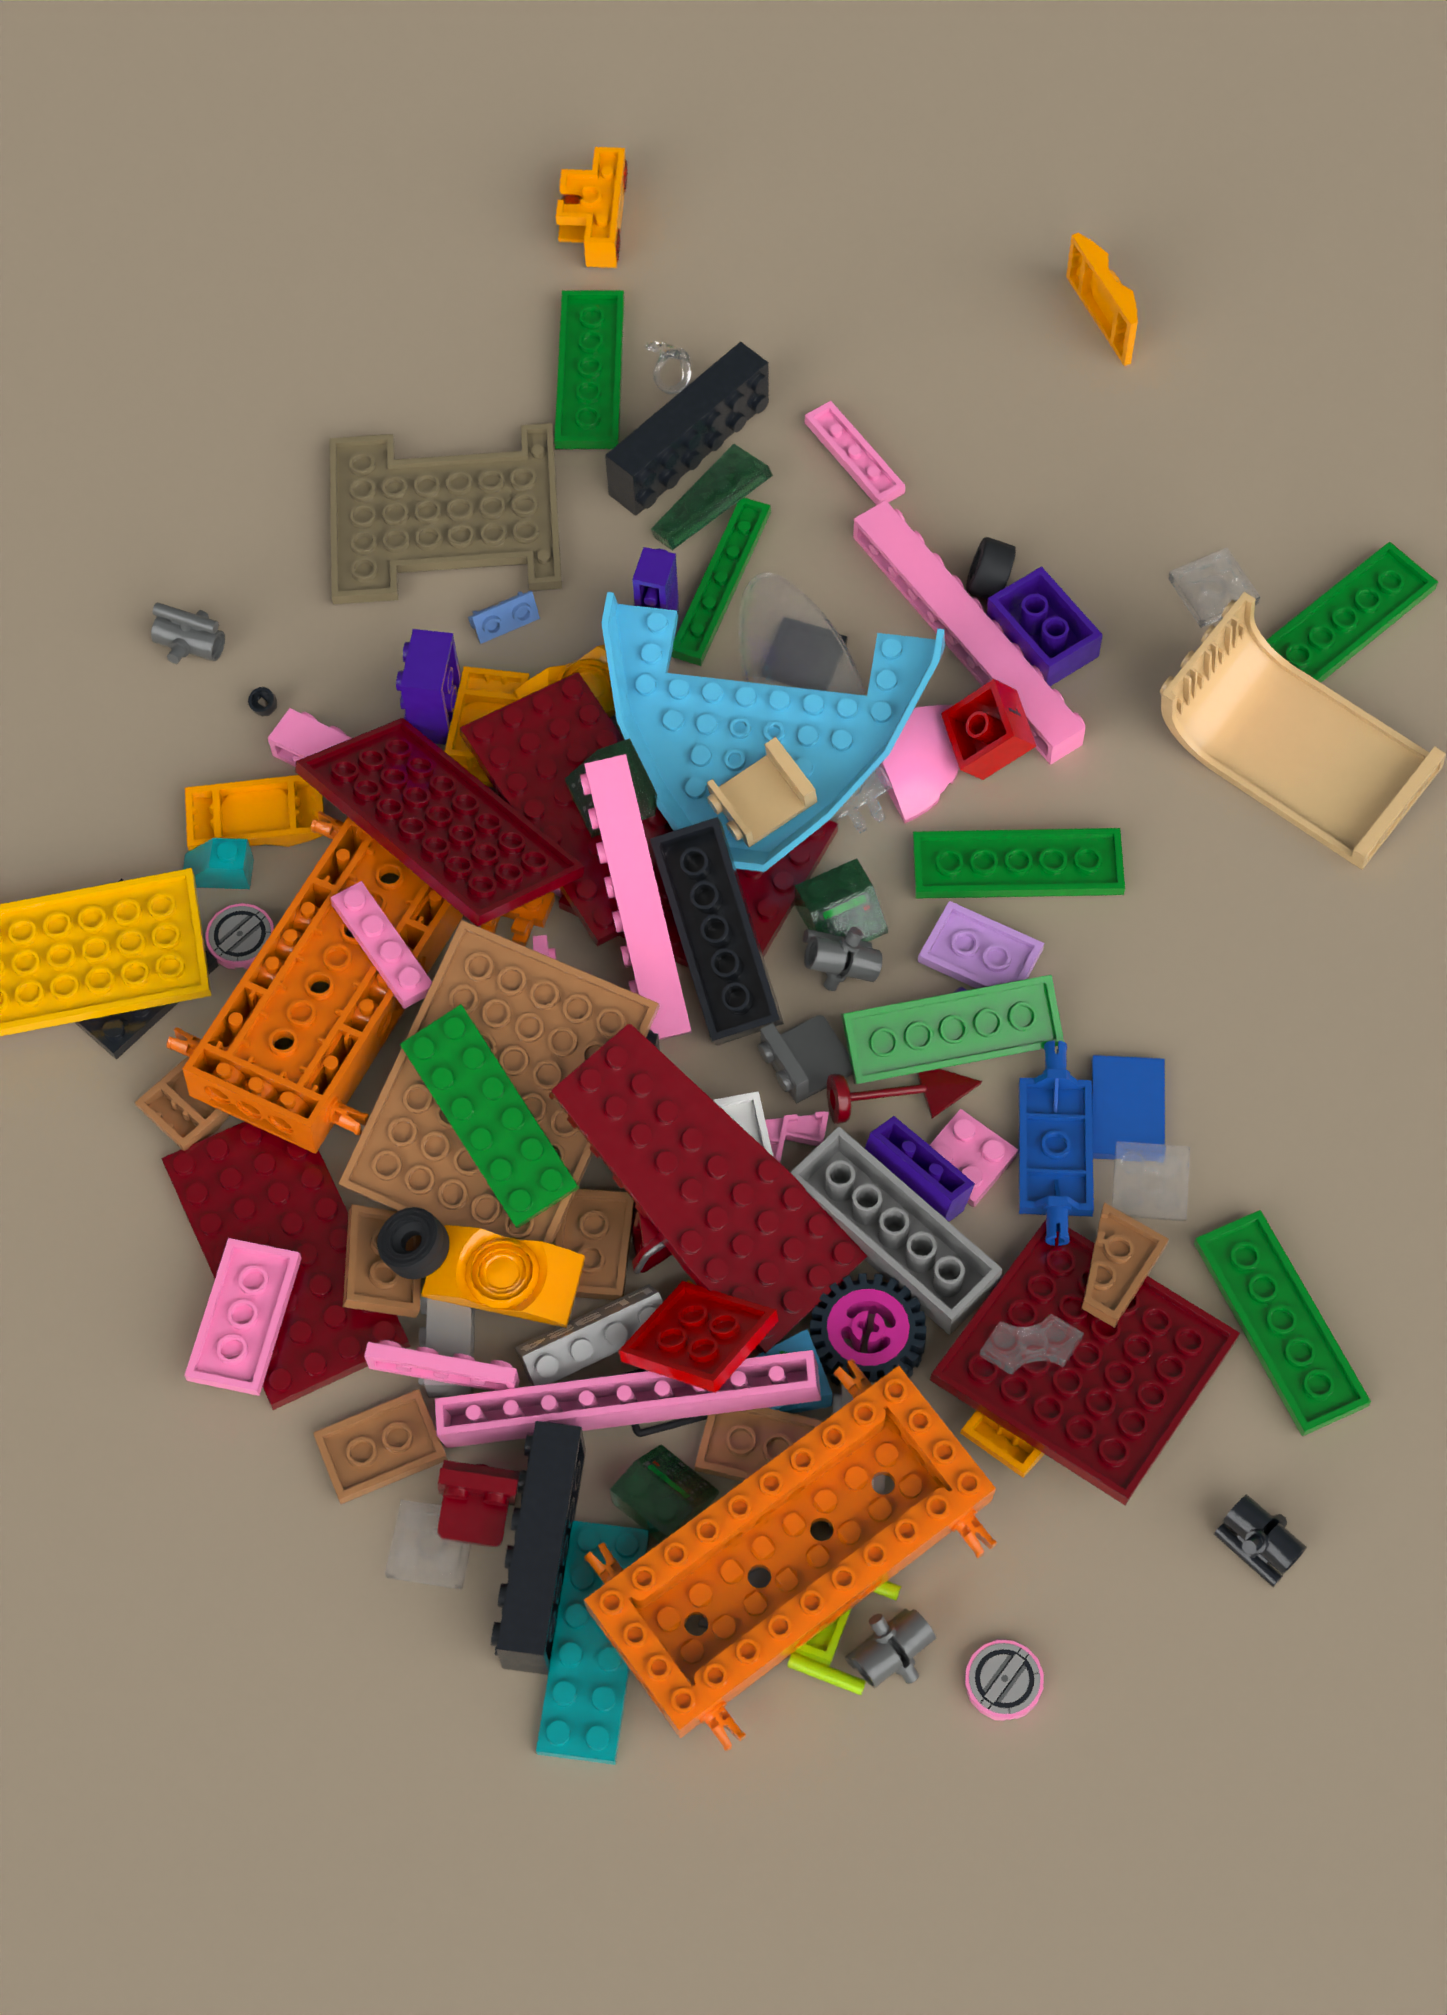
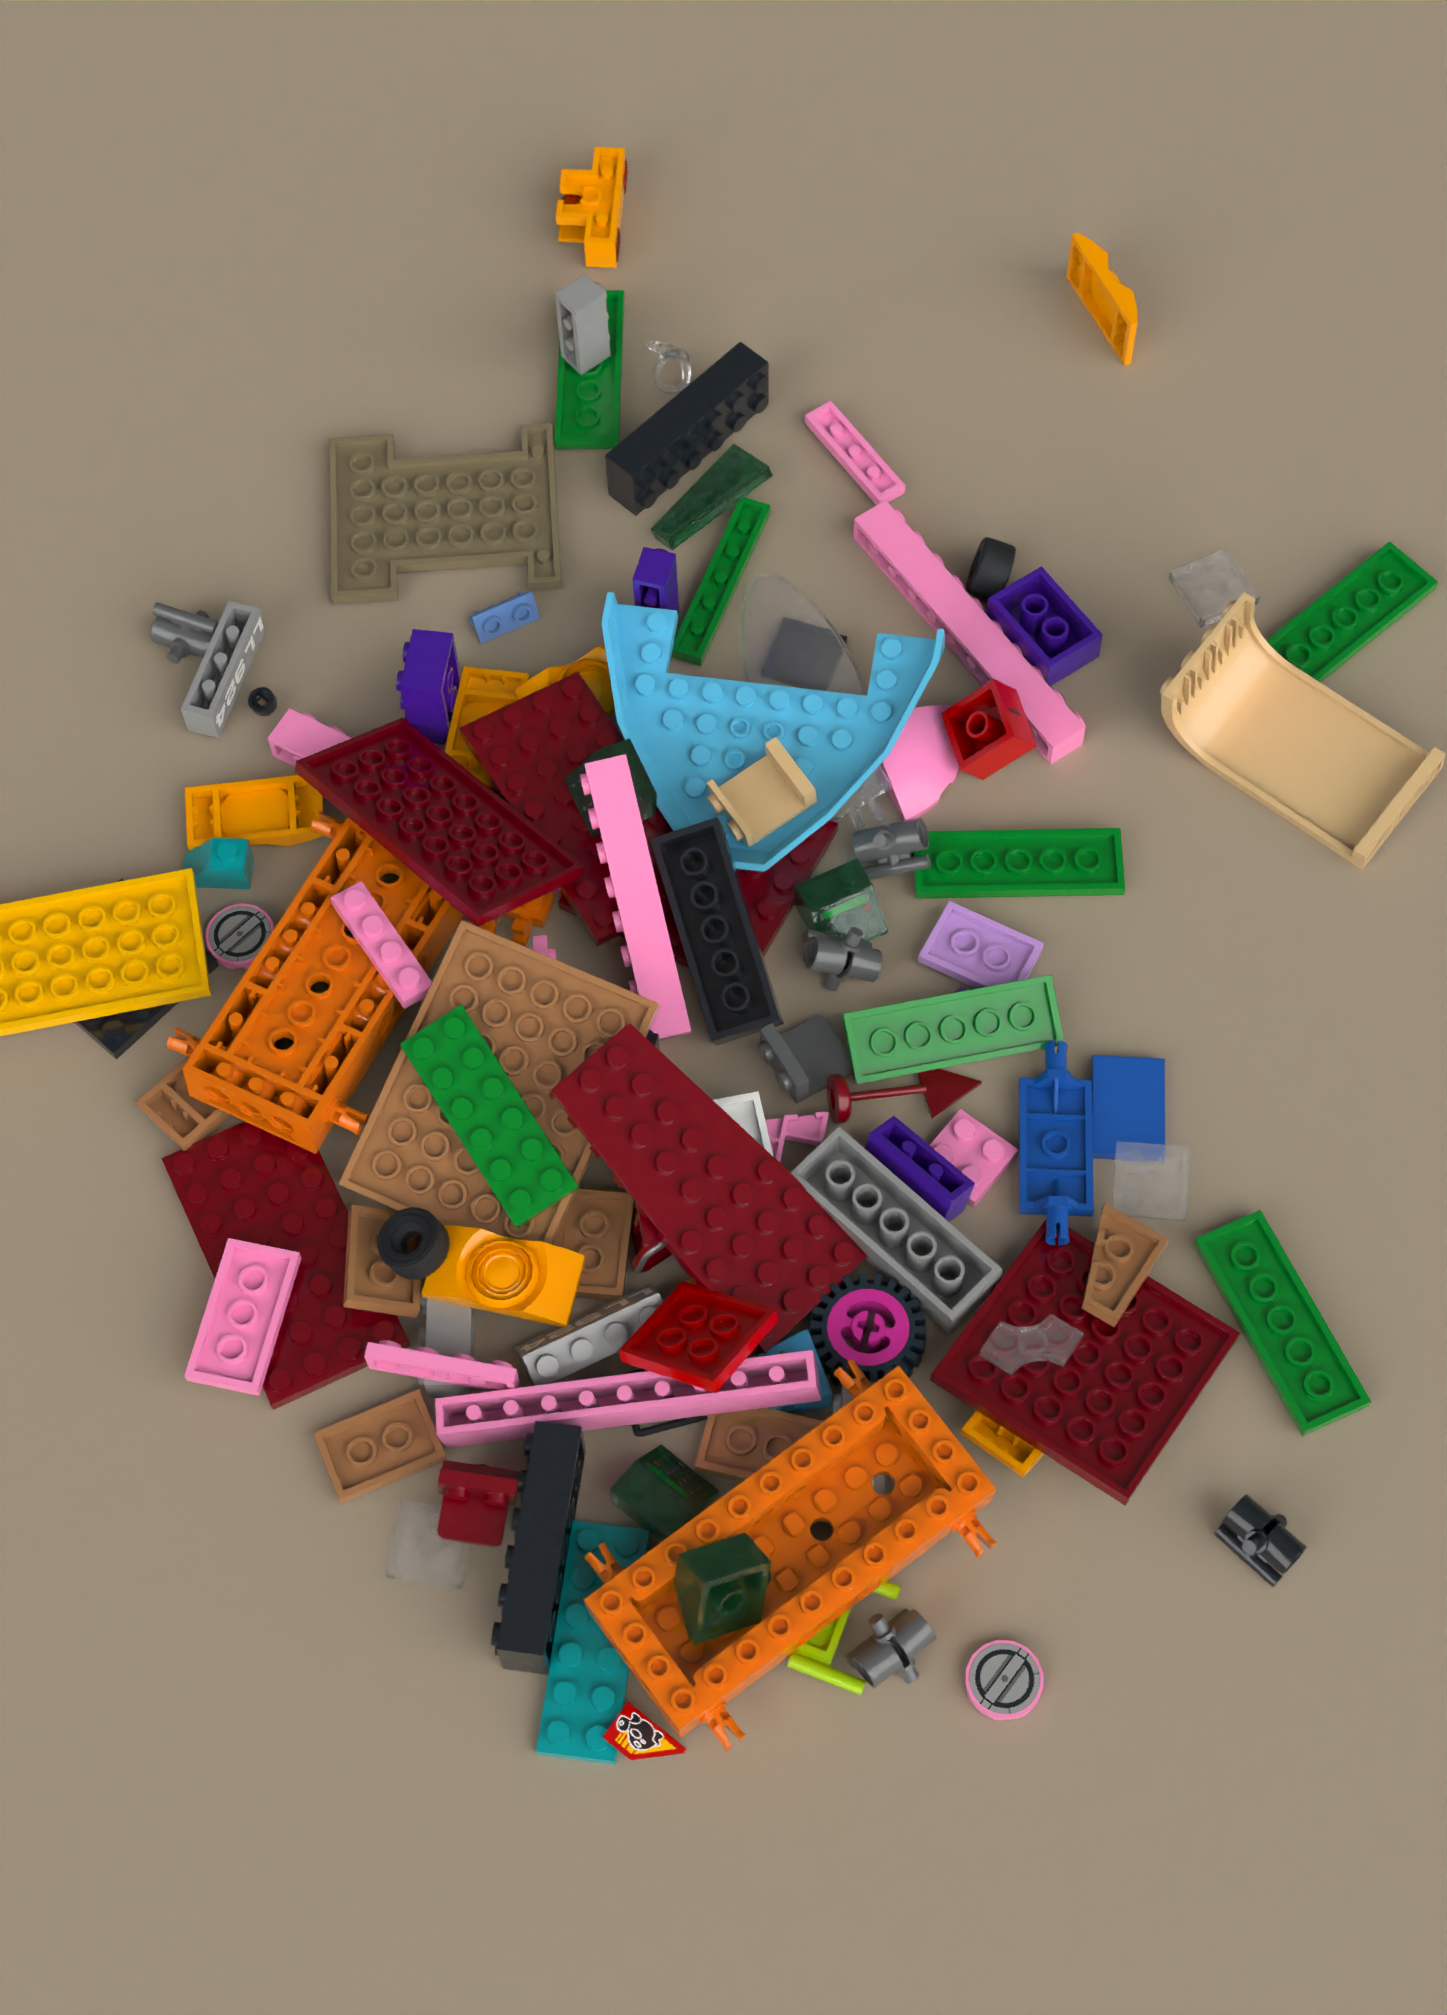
none -> light grey brick [181,600,266,738]
none -> light grey brick [555,274,610,375]
none -> sticker [602,1702,686,1761]
none -> clear green slope [674,1532,771,1645]
none -> dark grey pin [853,817,931,881]

